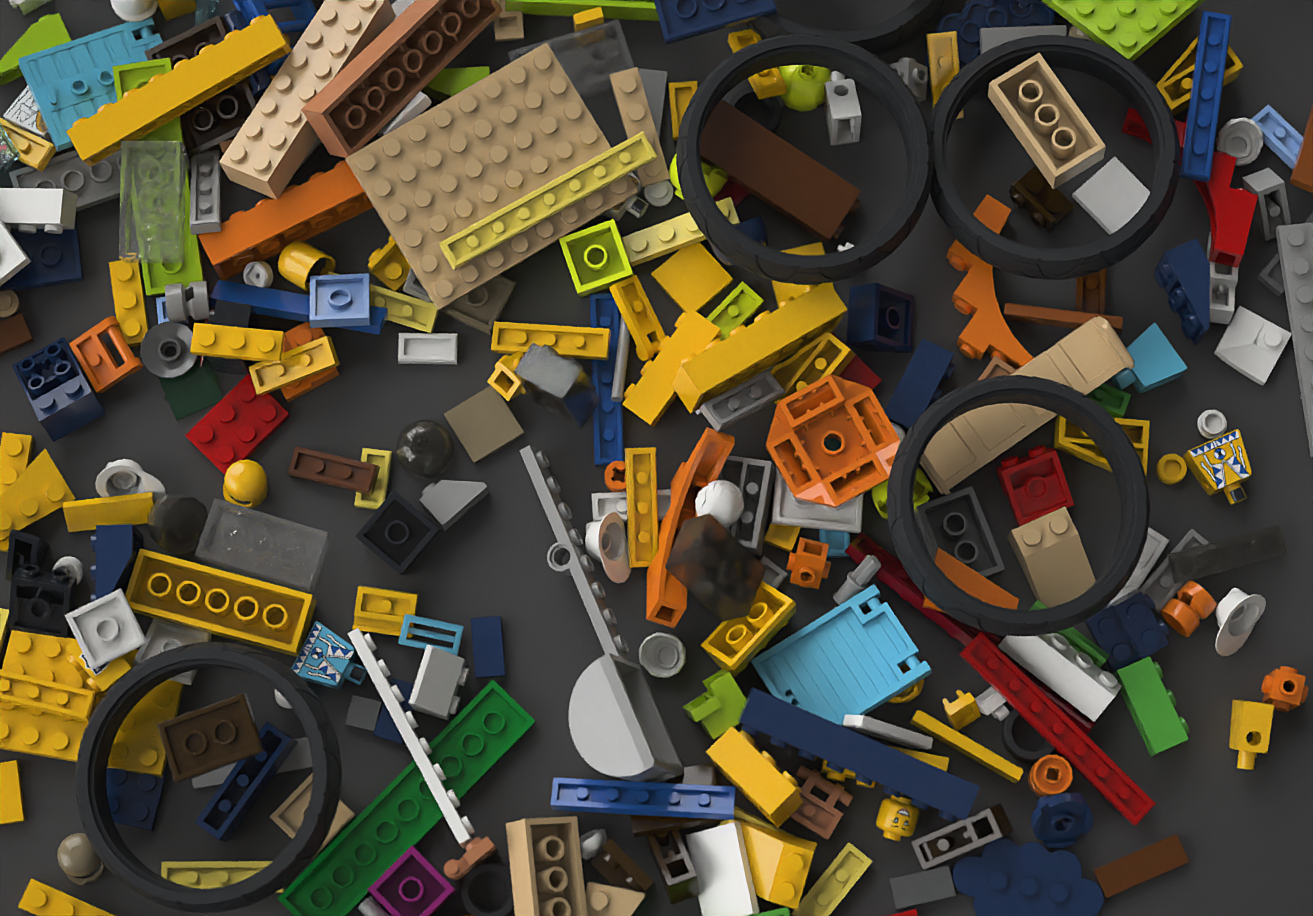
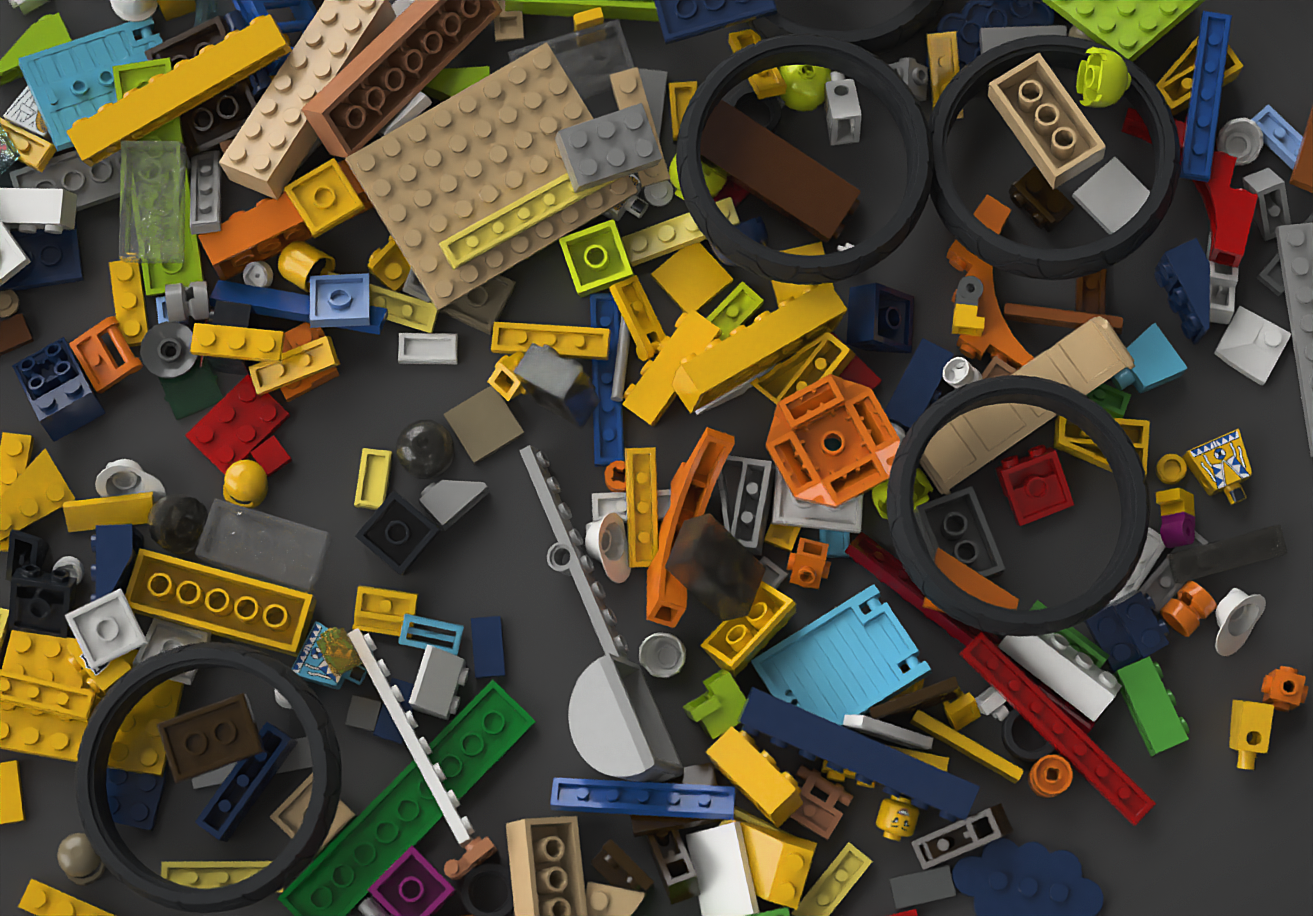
reddish brown tile [287,446,380,496] -> none
white piece [579,829,607,860] -> none
white hair [695,480,744,529] -> none
light grey tile [700,370,786,432] -> none
light grey axle [833,555,881,605] -> none
tan slope [1007,507,1096,608] -> none
dark blue plate [1031,793,1093,848] -> none
reddish brown tile [1092,834,1189,898] -> none
white plate [1197,410,1227,439] -> none
none -> red tile [250,435,292,477]
none -> yellow tile [283,158,365,238]
none -> clear yellow brick [316,627,363,677]
none -> light grey brick [555,103,662,193]
none -> dark brown tile [869,676,962,723]
none -> white wheel [943,357,982,389]
none -> leg [952,276,985,337]
none -> neon yellow cylinder [1076,47,1131,108]
none -> leg [1155,488,1195,548]

